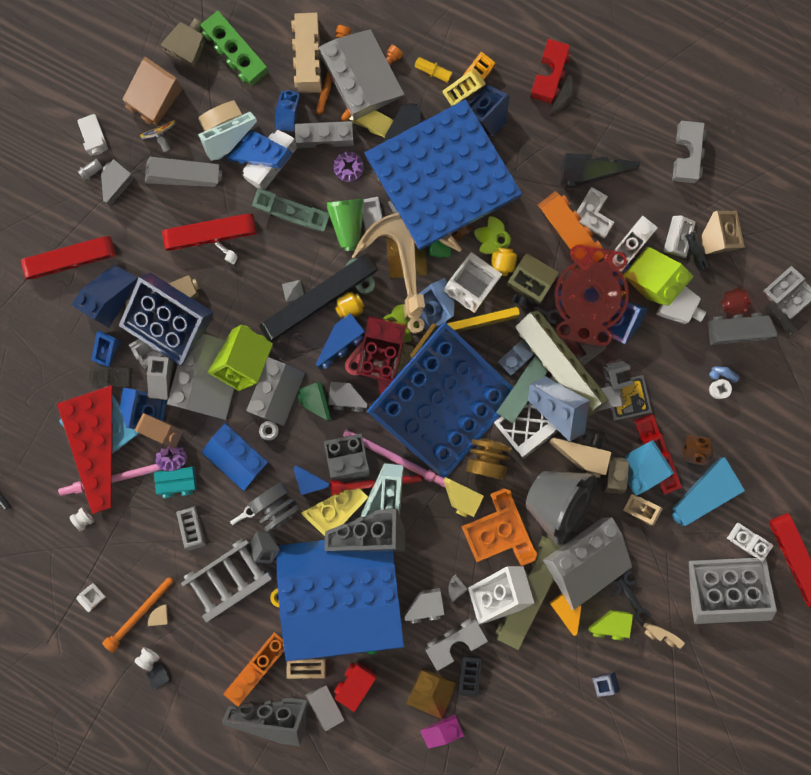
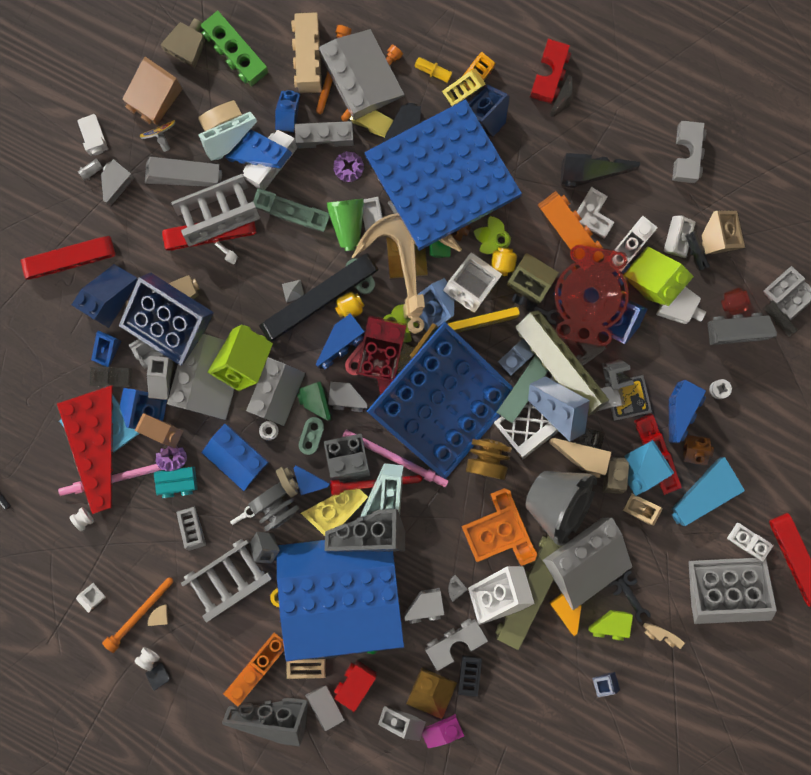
light yellow slope [444,477,484,517] -> none
medium blue arm [709,366,739,383] -> none
none -> light grey fence [171,174,260,247]
none -> dark tan plate [276,466,299,498]
none -> sand green plate [299,417,324,455]
none -> light grey slope [378,706,426,741]
none -> blue slope [669,380,706,444]

